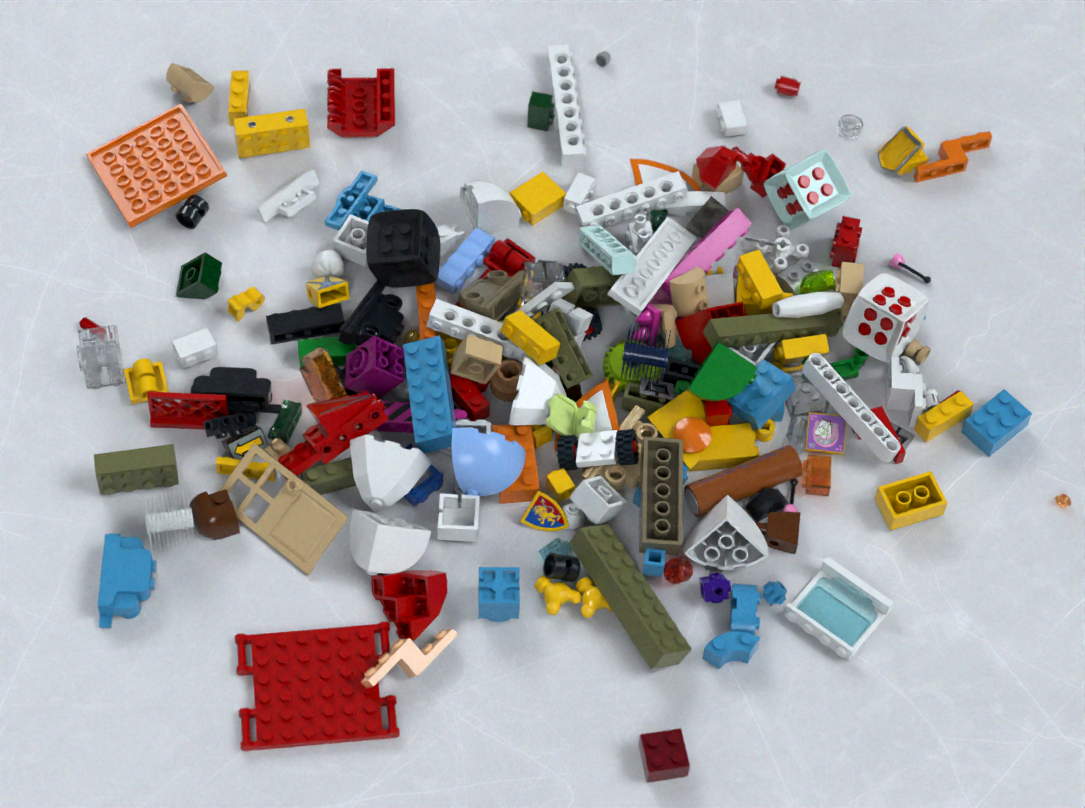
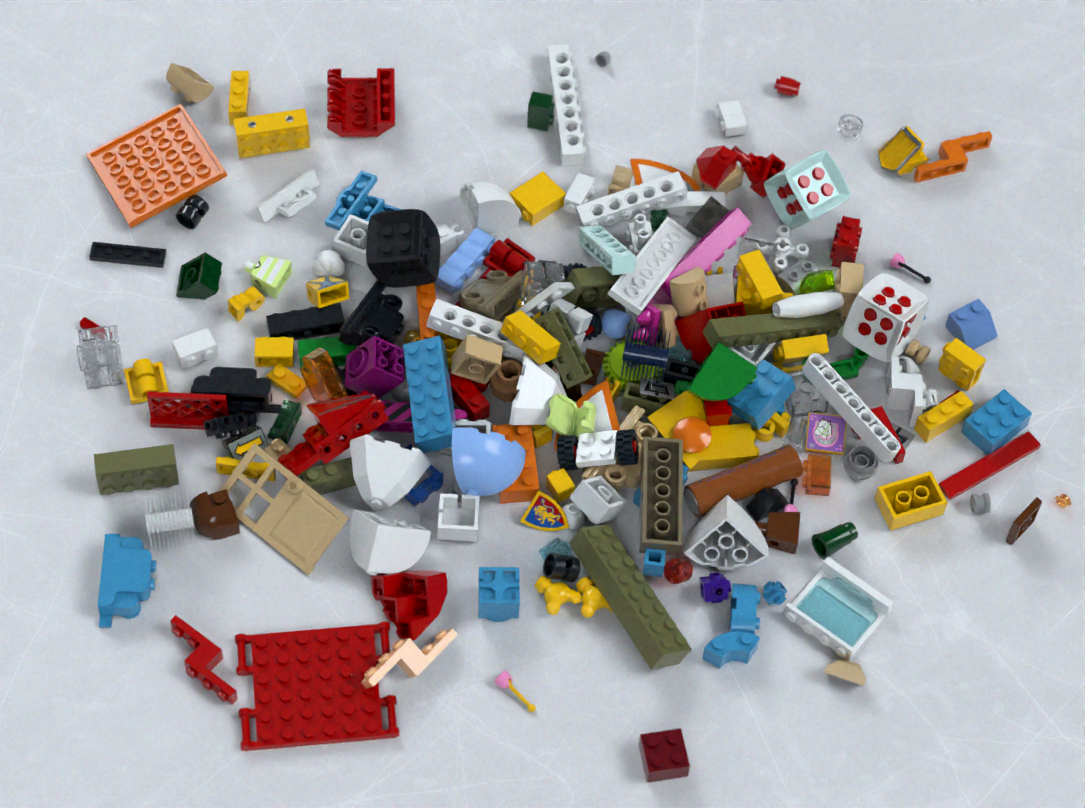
none -> black tile [89,242,167,268]
none -> red bracket [170,615,238,705]
none -> yellowish green torso [244,255,292,298]
none -> yellow brick [254,336,294,367]
none -> yellow plate [266,363,309,399]
none -> white sticker [345,262,378,294]
none -> hinge [494,671,536,712]
none -> reddish brown slope [581,348,605,386]
none -> light blue hair [601,308,631,339]
none -> tan slope [607,165,634,195]
none -> yellow tile [770,412,791,438]
none -> dark green plant [811,522,858,560]
none -> tan slope [824,658,866,686]
none -> light grey piece [844,446,878,480]
none -> yellow brick [938,338,986,392]
none -> red tile [939,431,1041,500]
none -> medium blue slope [945,298,998,350]
none -> light grey wheel [970,493,991,513]
none -> reddish brown tile [1006,497,1042,545]

